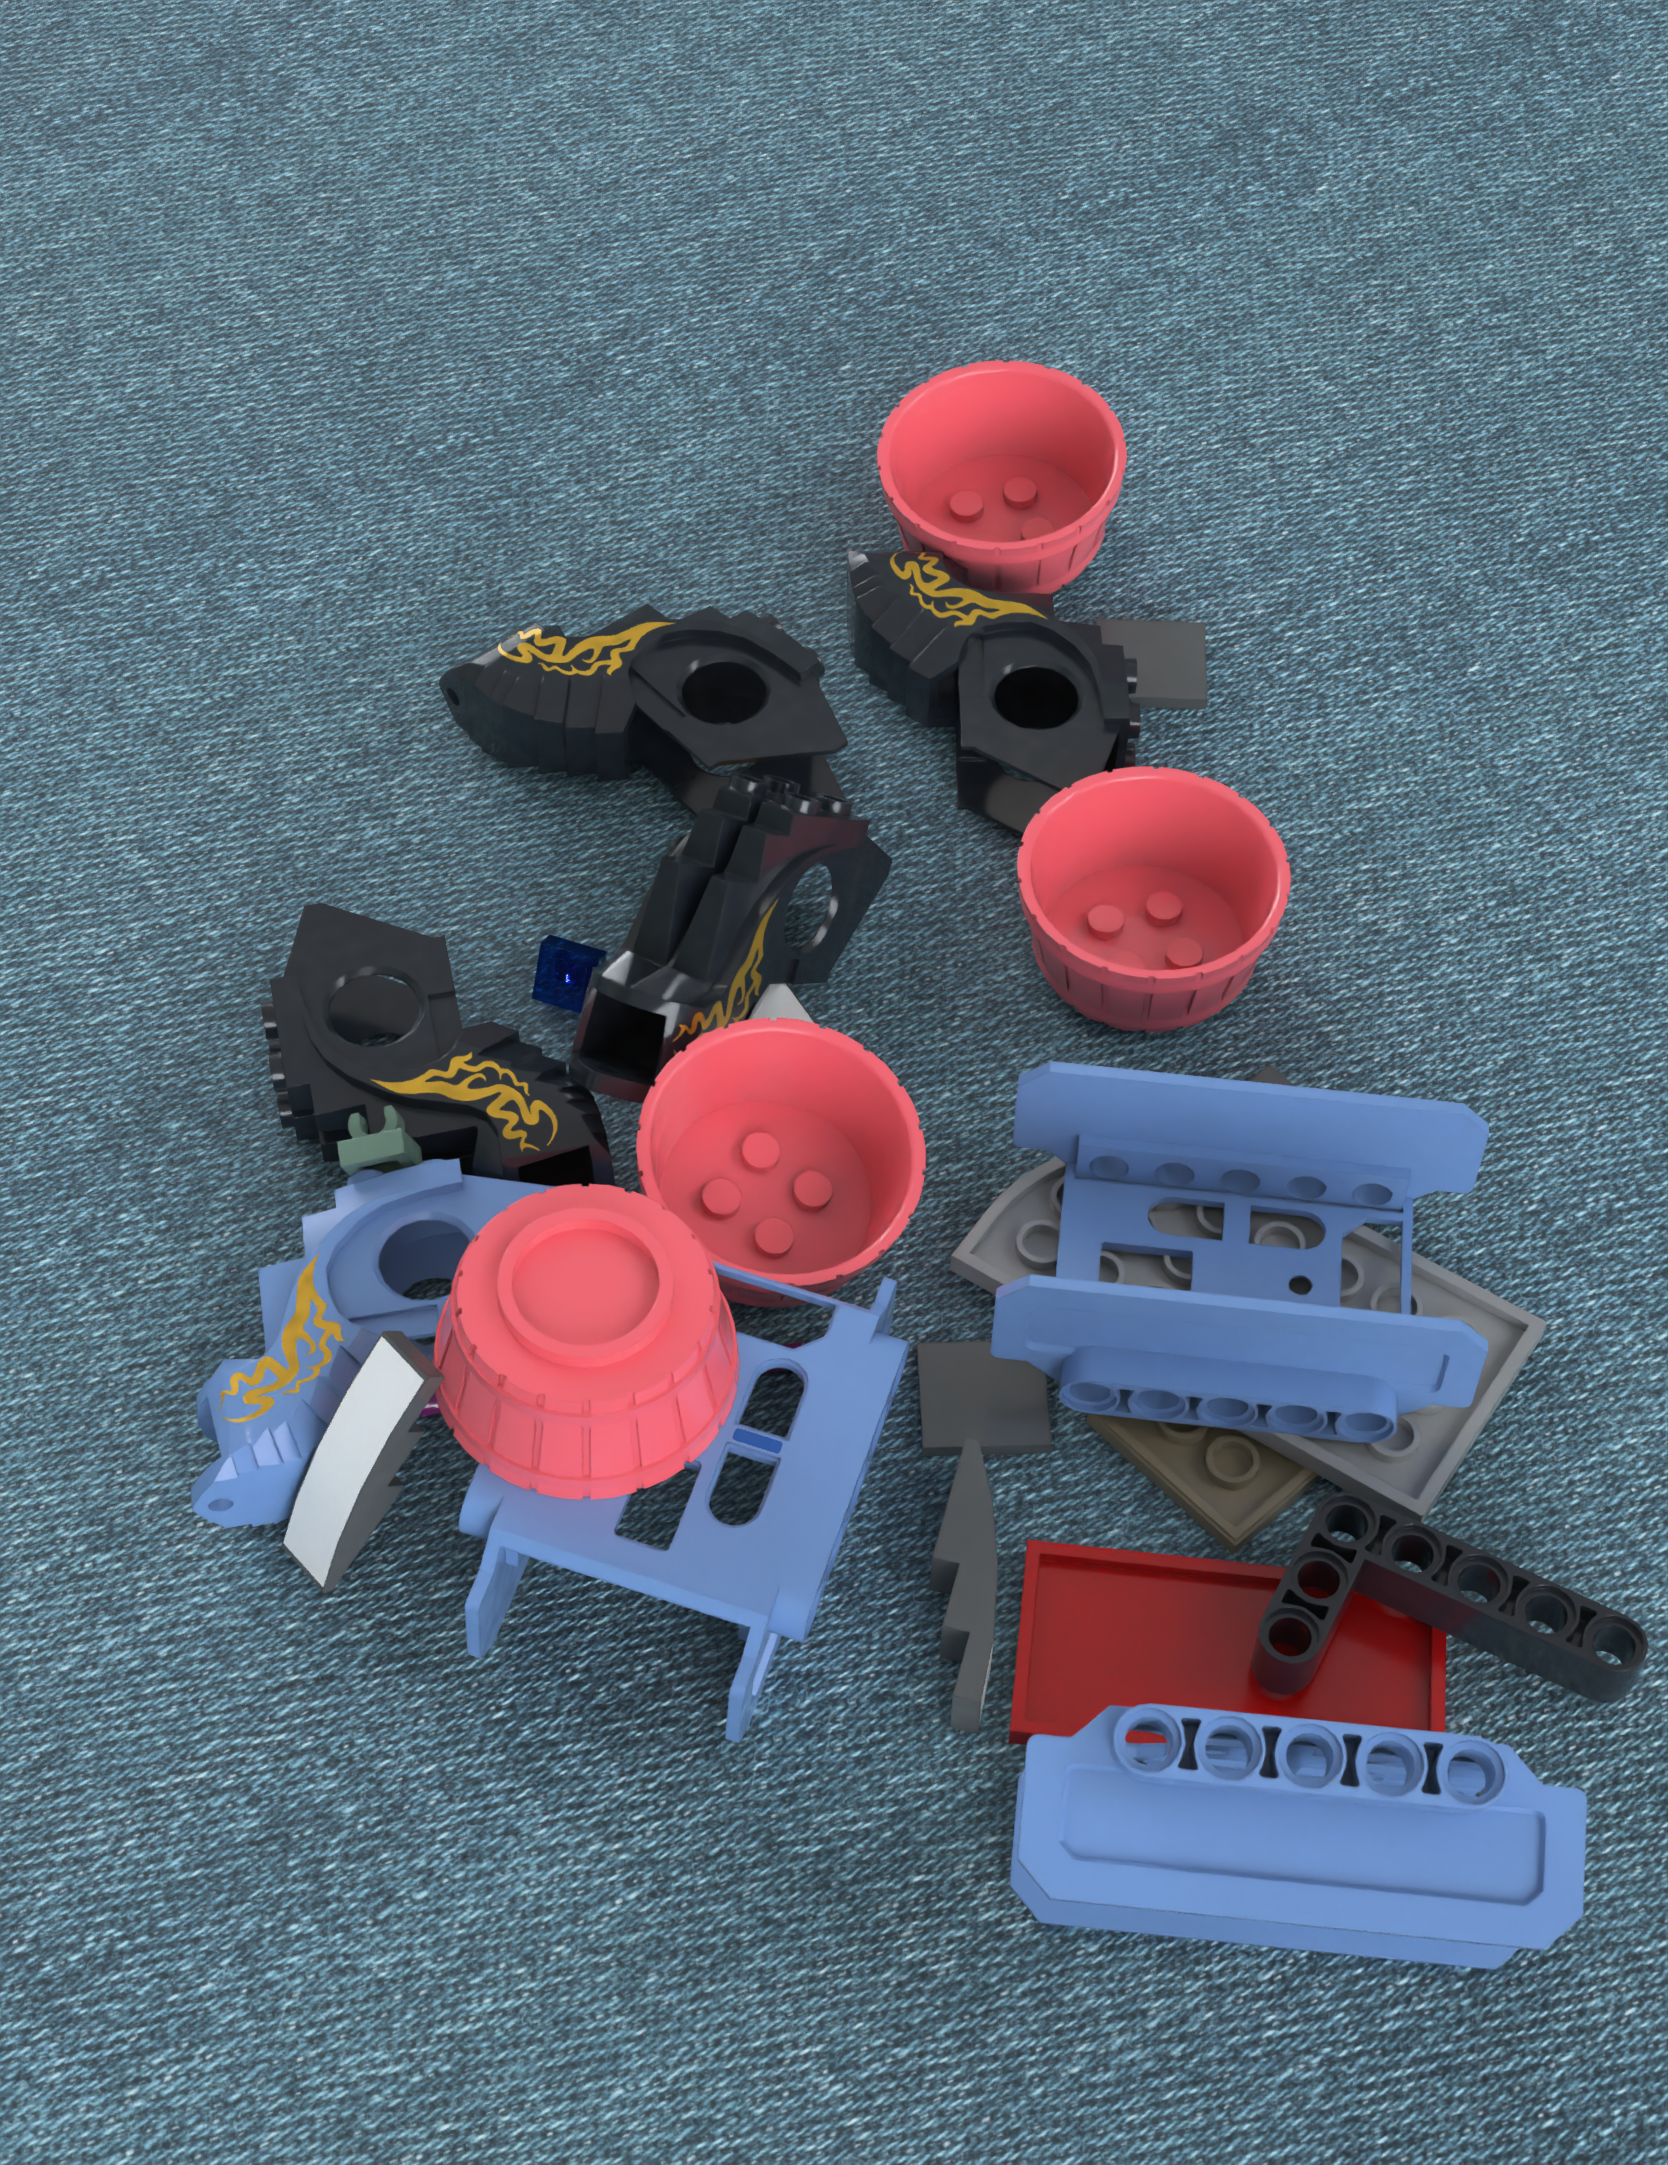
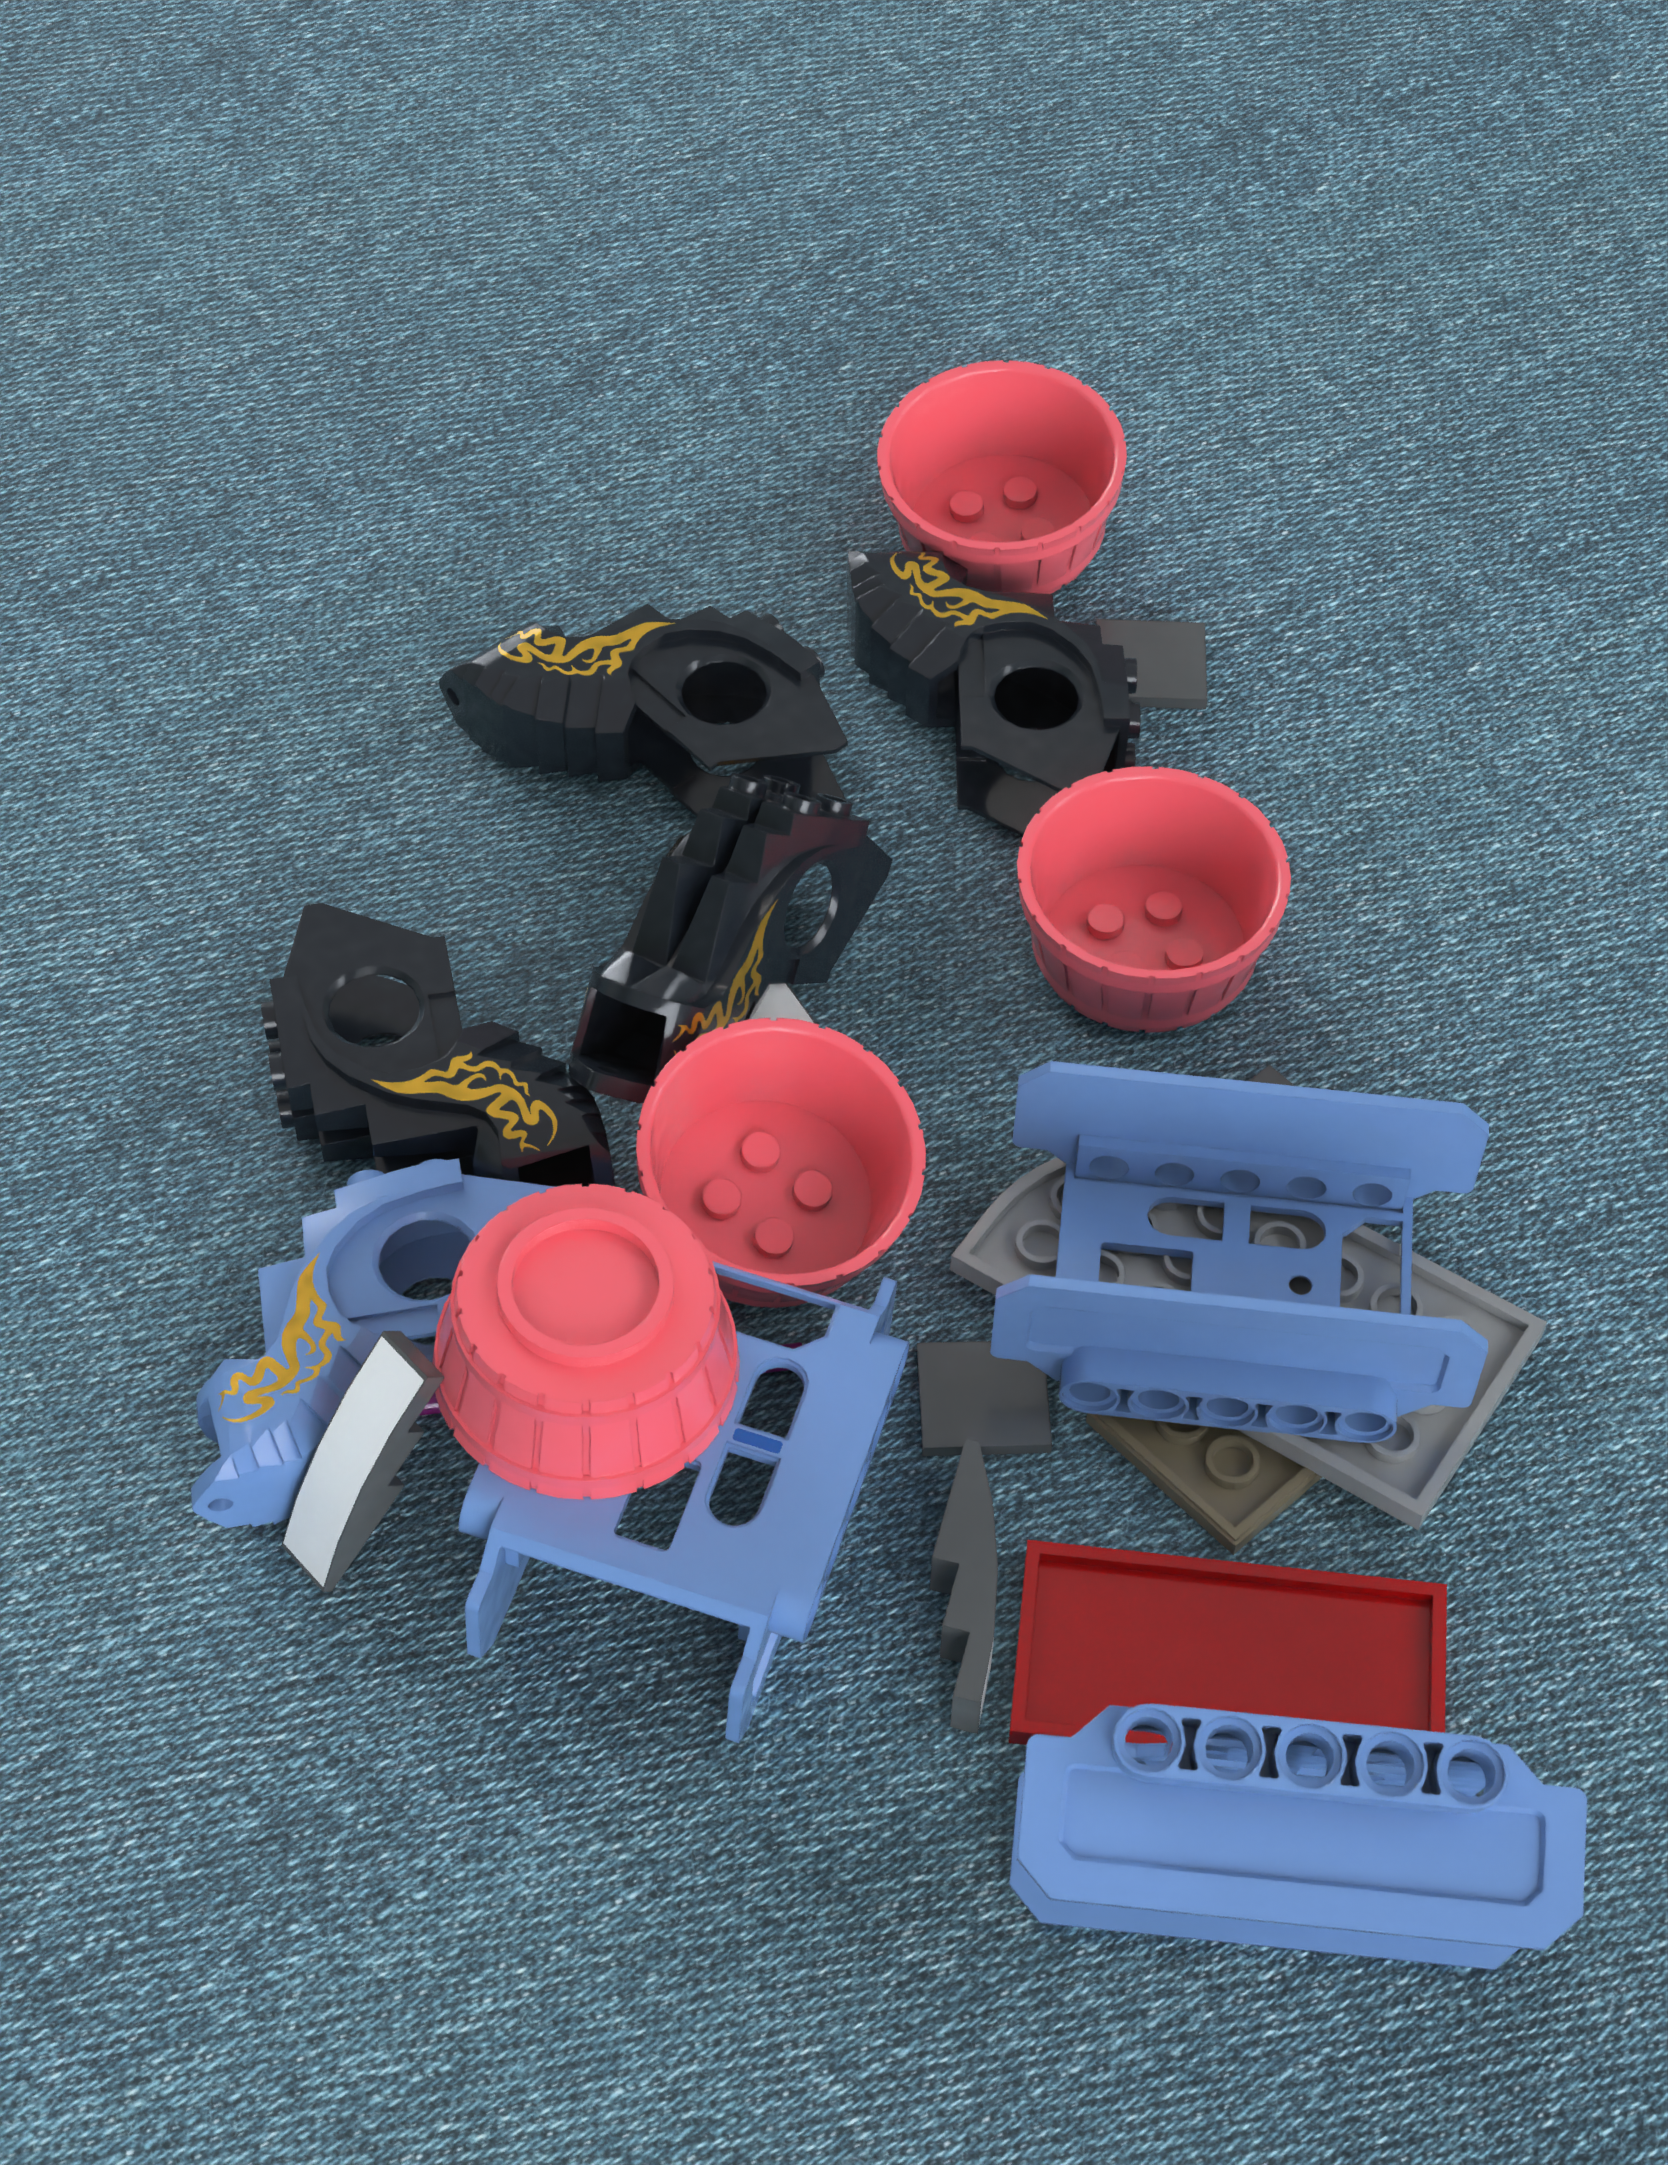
sand green tile [337,1105,423,1176] -> none
clear blue tile [531,934,608,1014] -> none
black beam [1251,1492,1648,1703] -> none

